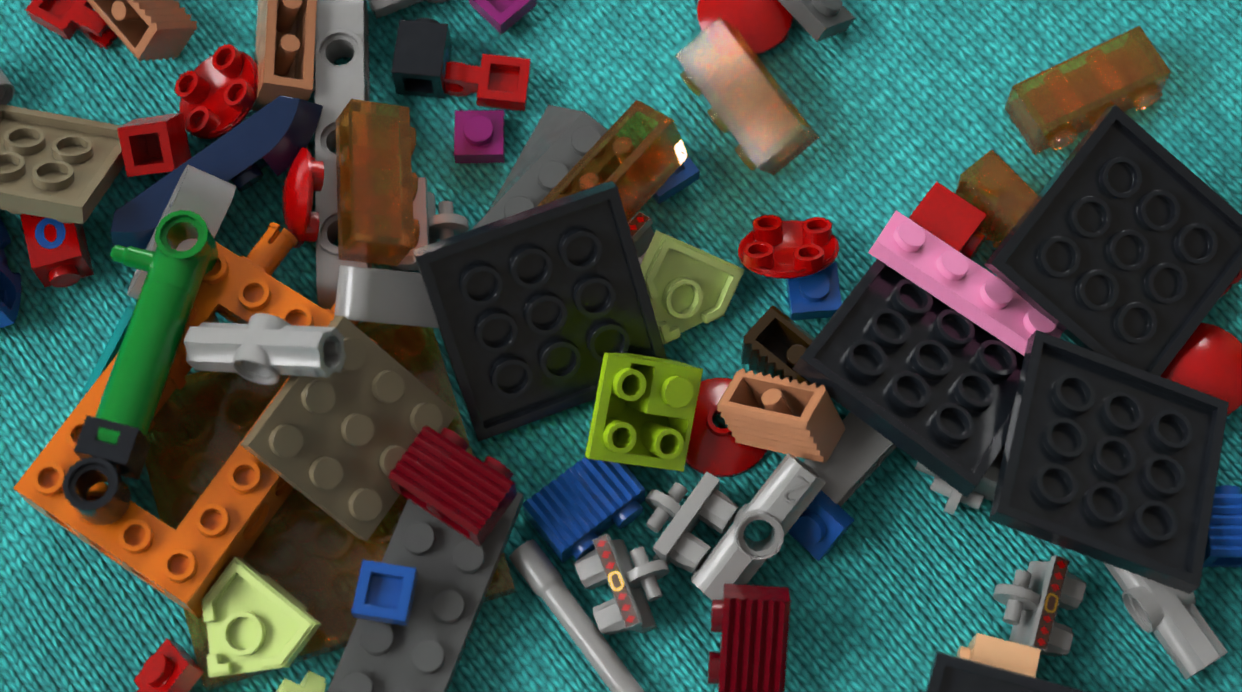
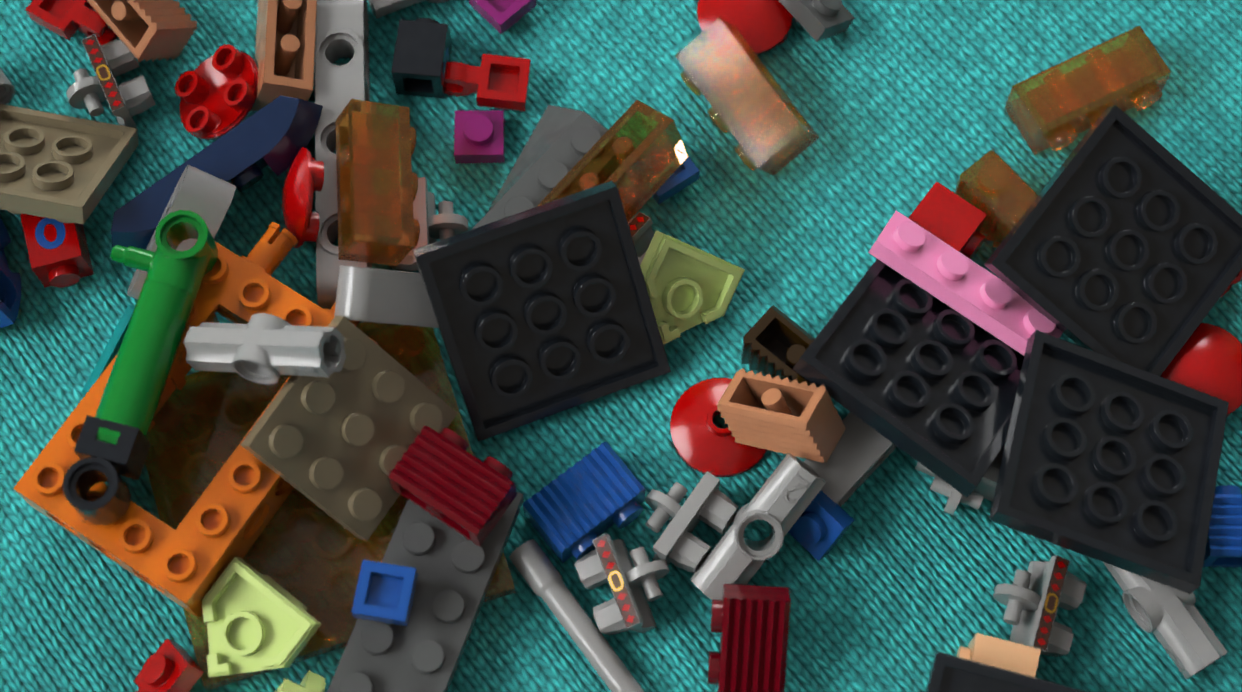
red brick [117,112,191,177] -> none
lime slope [585,353,703,472] -> none
red dish [738,215,839,278] -> none
blue plate [786,263,842,320] -> none
none -> light grey hips [66,34,156,128]

